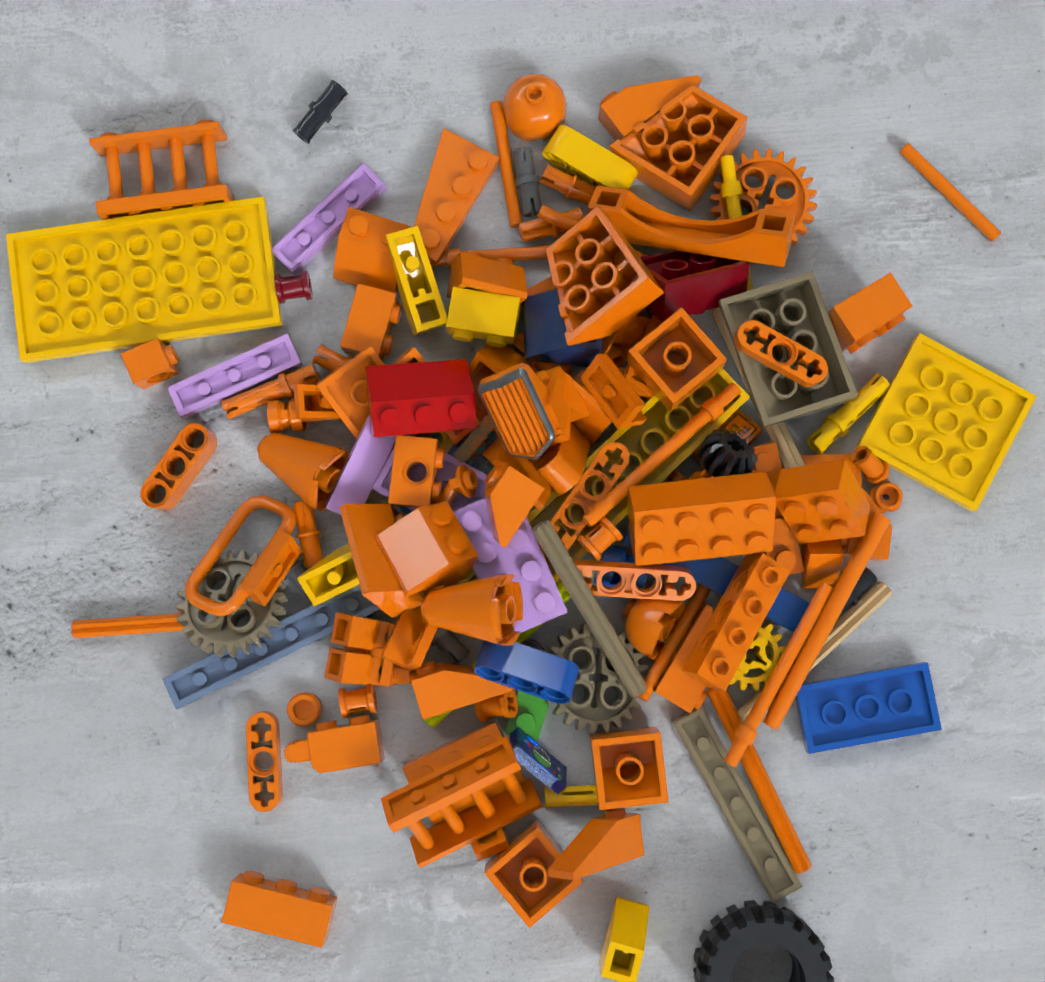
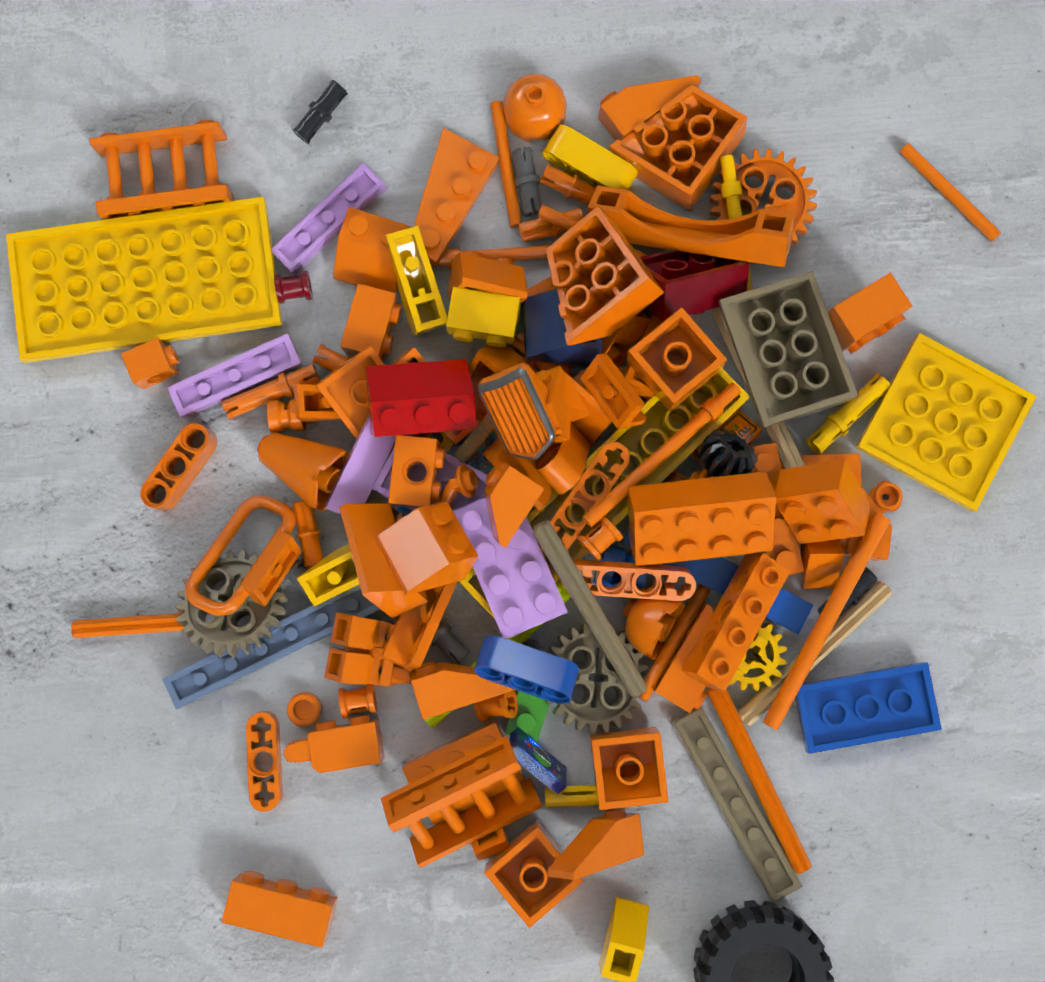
orange cone [421,573,523,646] -> none
orange bar [723,582,834,768] -> none
orange beam [734,320,828,387] -> none
orange pin [851,446,889,484] -> none

